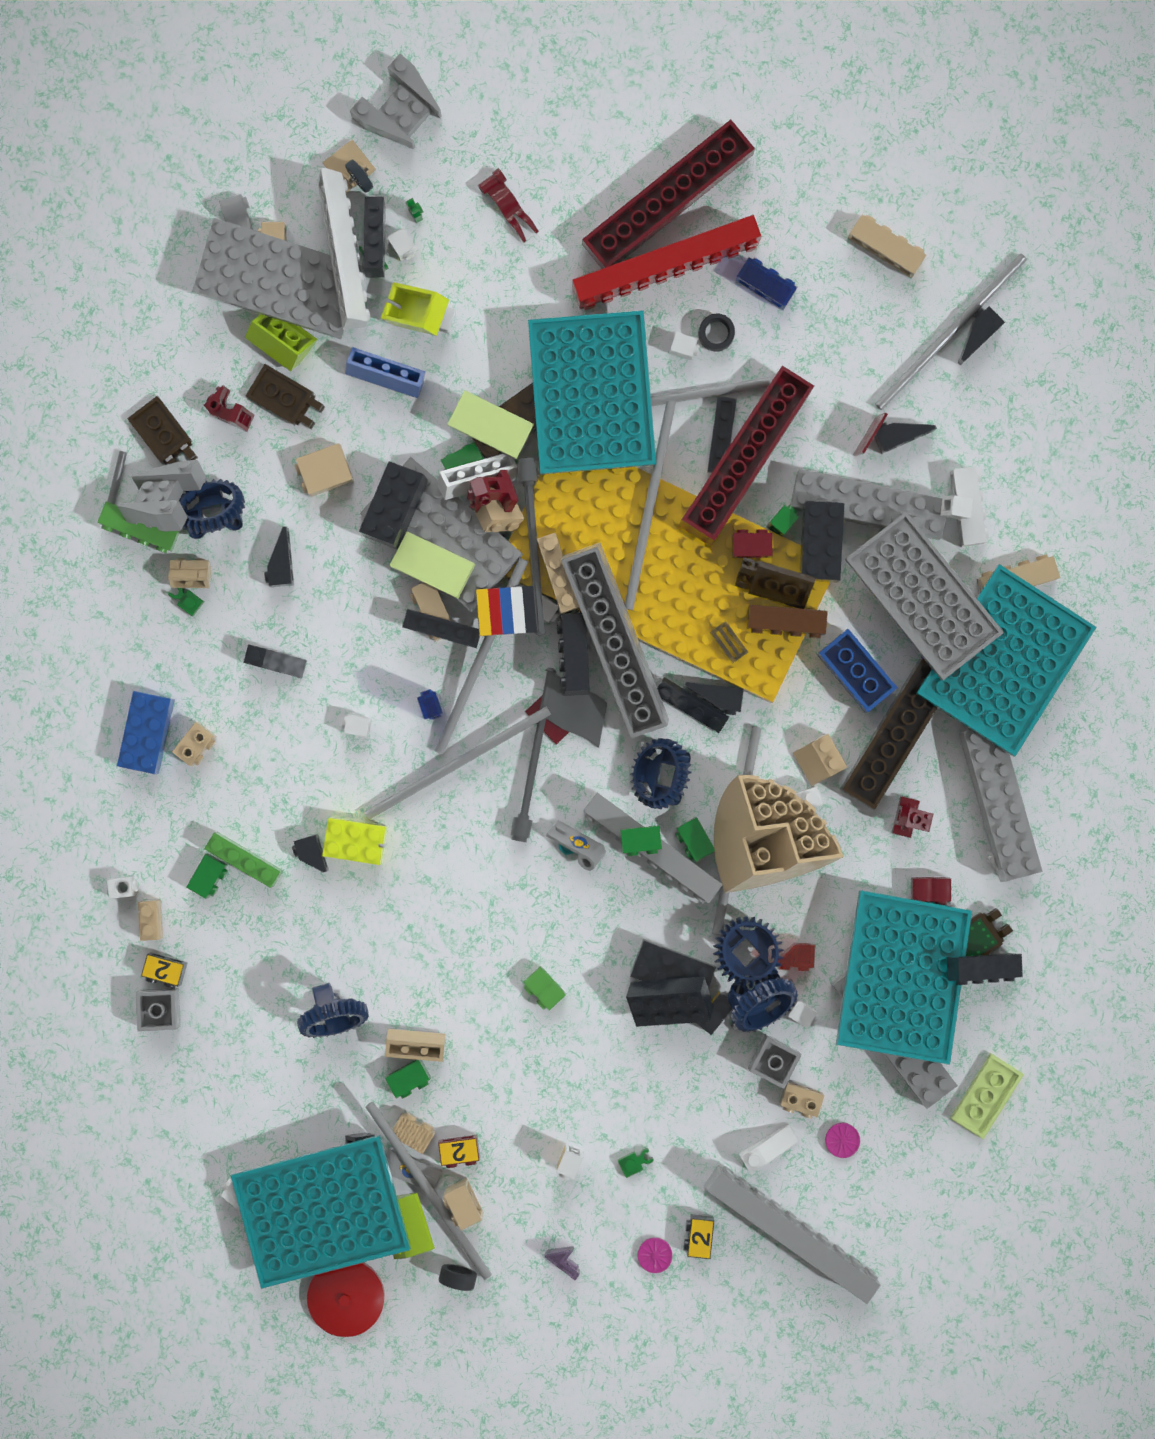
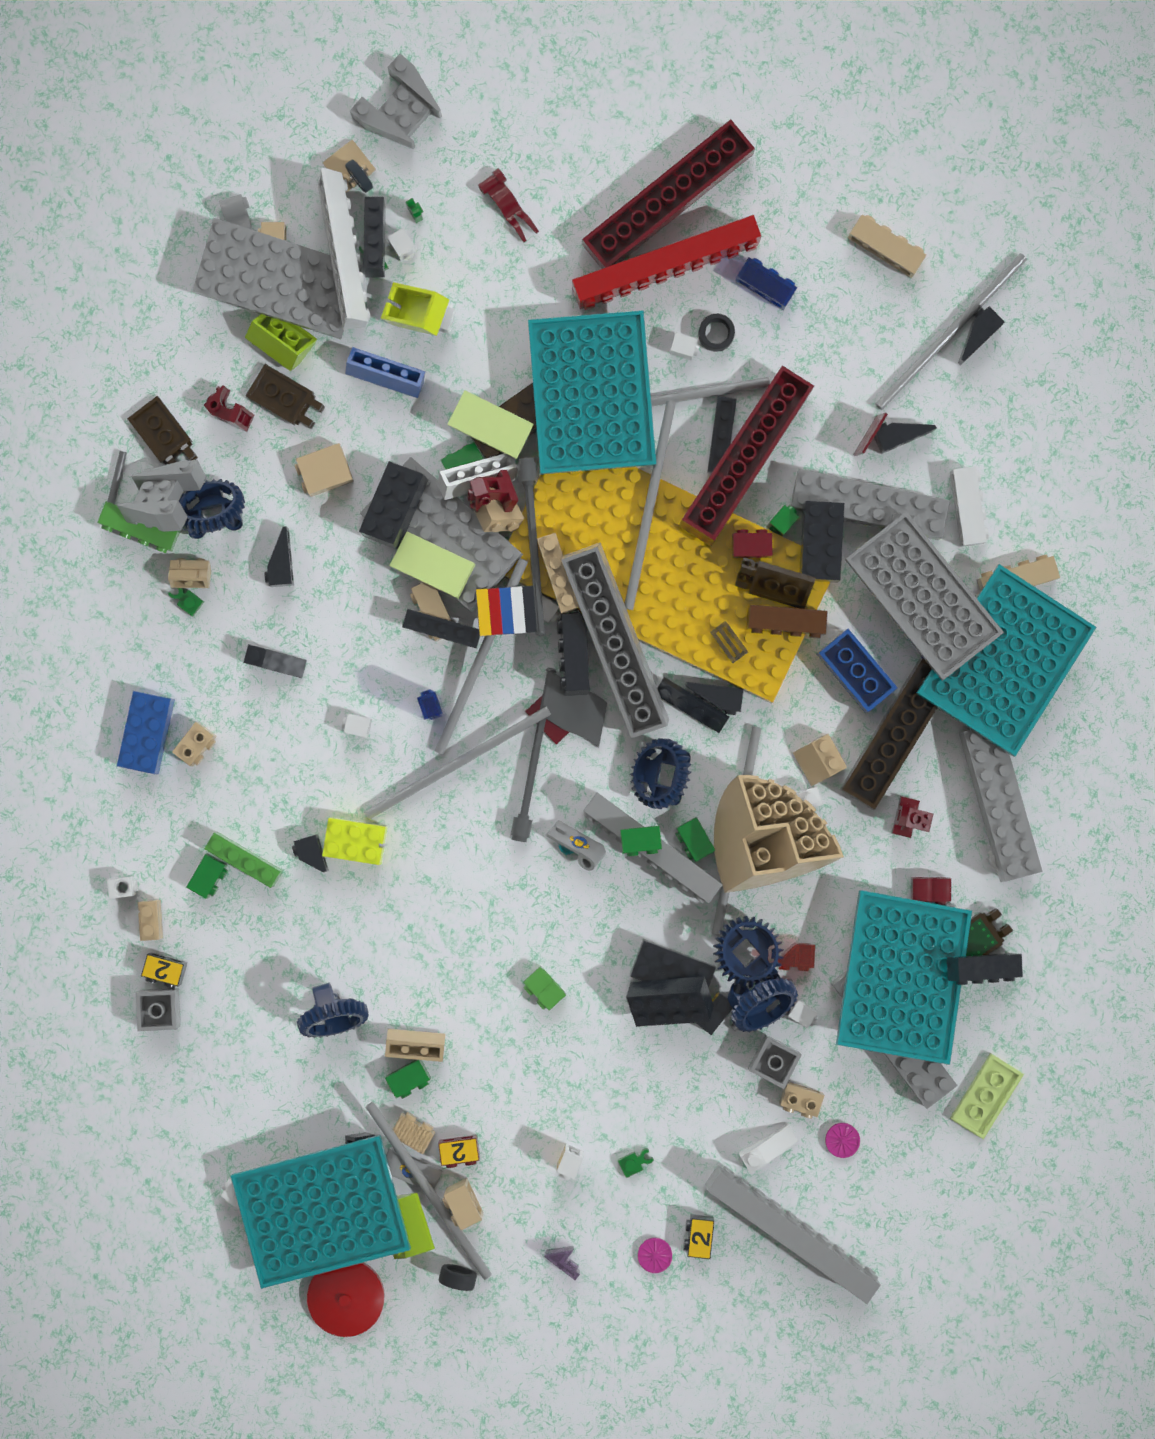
white brick [940,495,973,519] -> none

